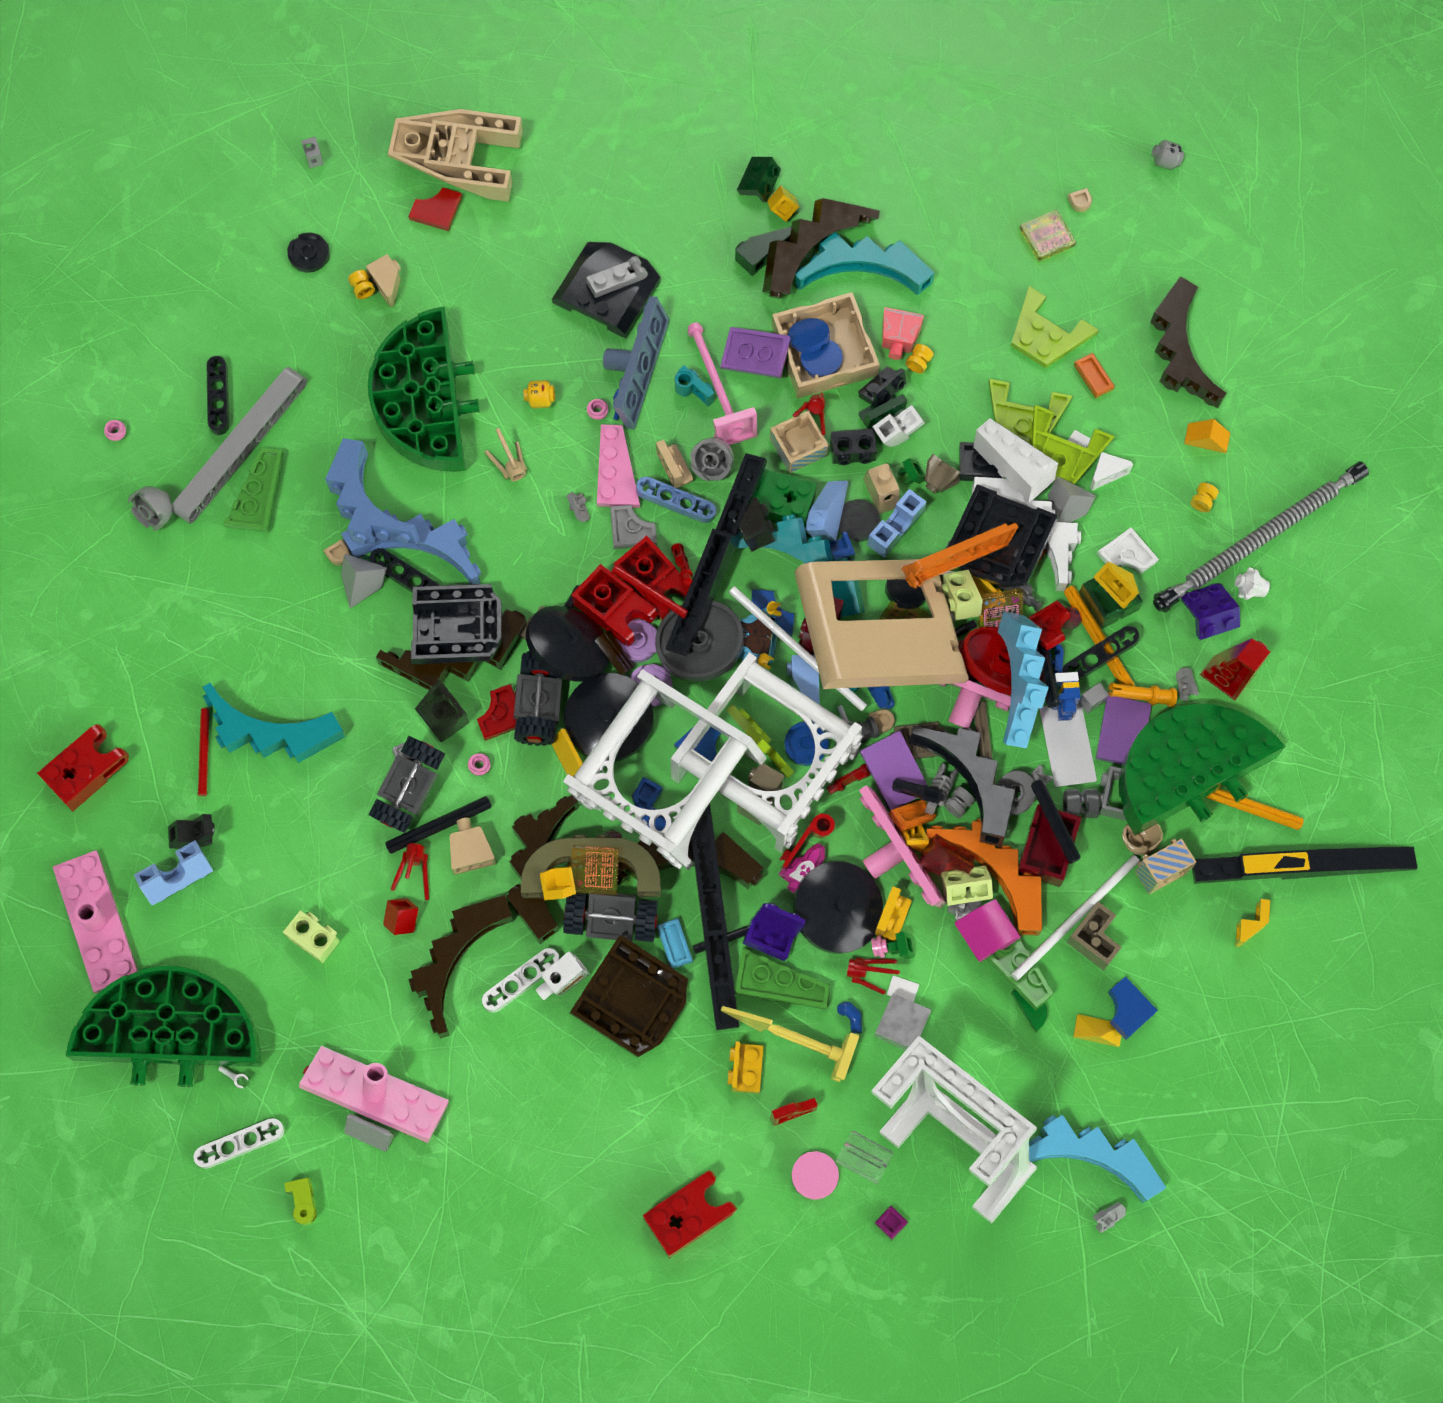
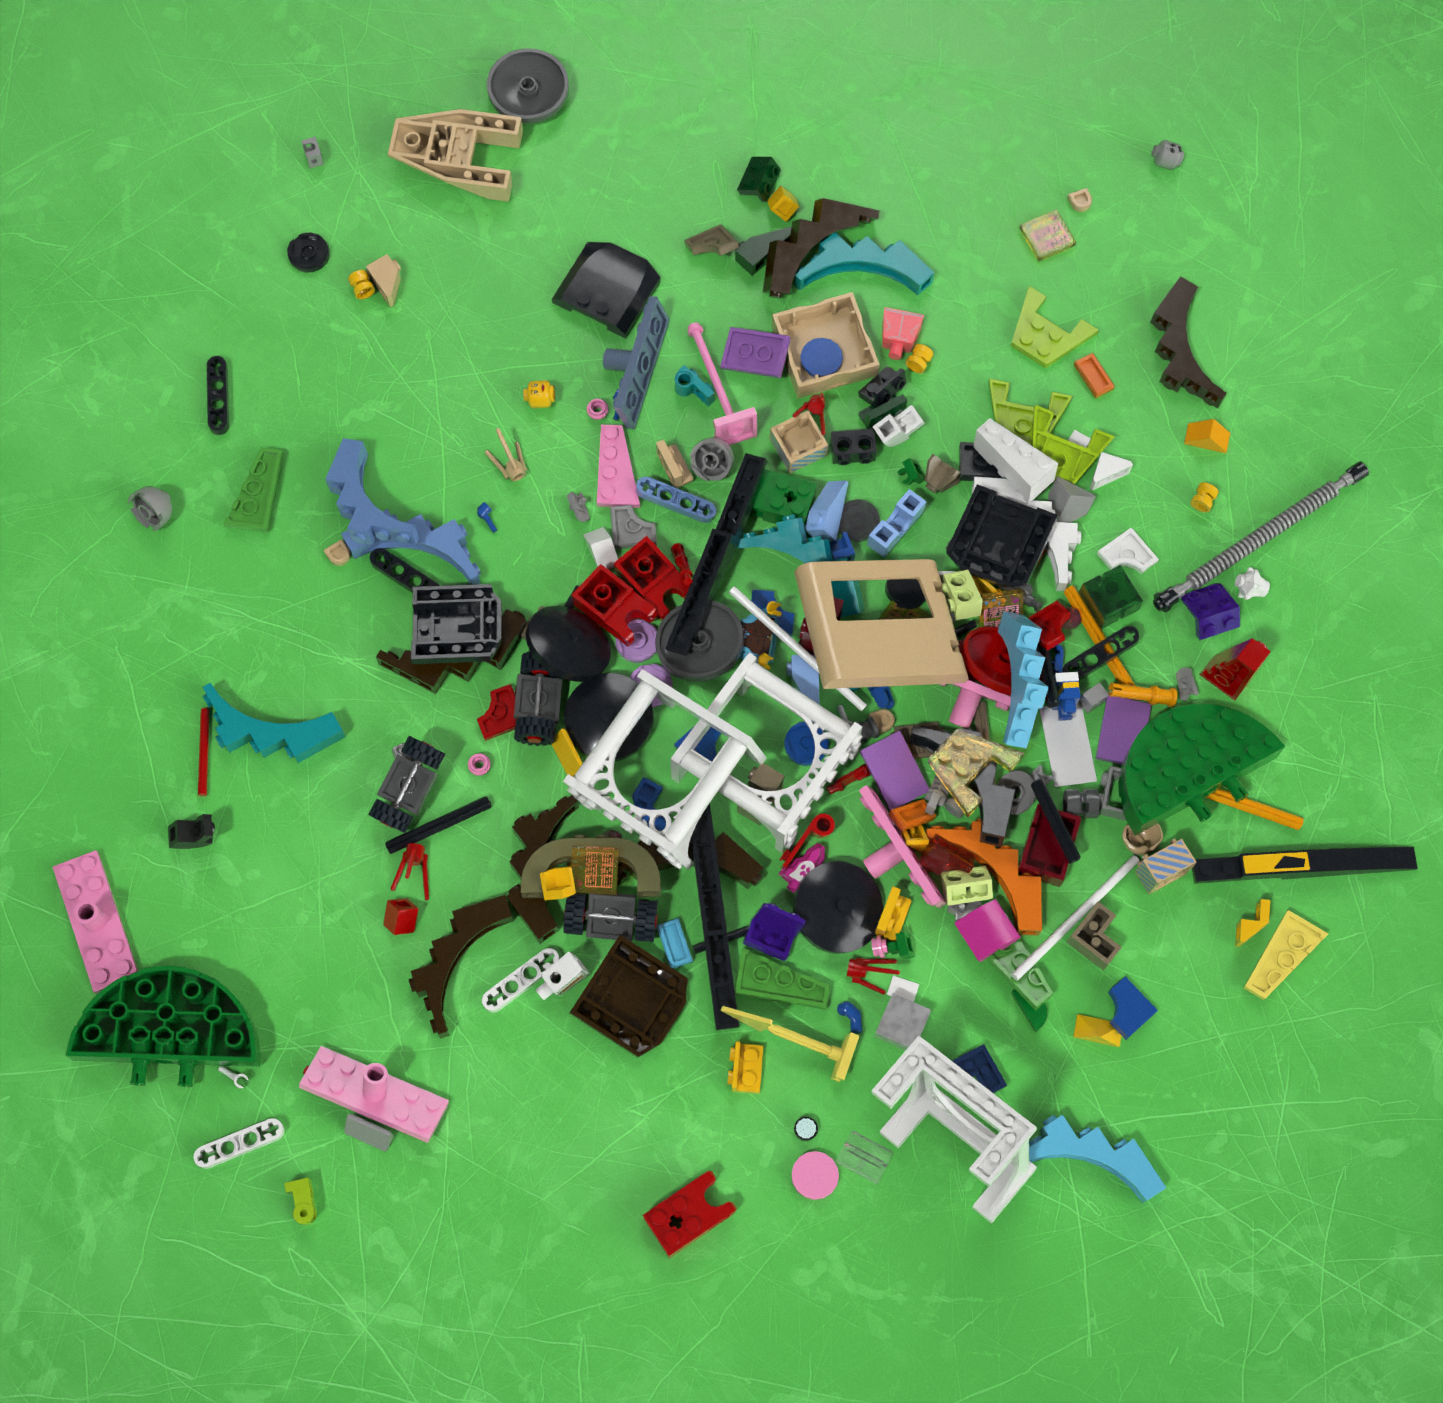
red brick [37,724,129,812] -> none
bright pink plate [104,420,126,441] -> none
light blue arch [134,840,213,905] -> none
light grey beam [172,367,307,524] -> none
yellowish green brick [283,910,340,964] -> none
light grey slope [341,554,386,608] -> none
green brick [368,306,480,472] -> none
red tile [408,187,462,231] -> none
clear smoke slope [415,680,469,742] -> none
tan torso [450,818,496,875] -> none
light grey plate [586,256,648,298] -> none
dark brown tile [595,630,635,675] -> none
red bar [612,565,688,618] -> none
lime wing [726,704,794,778] -> none
clear smoke slope [739,497,776,552] -> none
red tile [770,1098,818,1126] -> none
blue tile [787,318,830,353] -> none
tan torso [863,463,899,514] -> none
magenta tile [874,1206,908,1241] -> none
black piece [892,778,946,804] -> none
orange piece [901,523,1018,589] -> none
light grey piece [1093,1202,1126,1233] -> none
yellow slope [1094,561,1139,609] -> none
none -> blue hand [477,502,497,533]
none -> dark grey dish [487,48,569,123]
none -> white slope [583,527,618,570]
none -> dark tan tile [684,224,739,256]
none -> light aqua tile [794,1117,818,1141]
none -> clear yellow wing [928,729,1024,818]
none -> dark blue plate [952,1044,1007,1094]
none -> light yellow wing [1243,910,1328,1000]

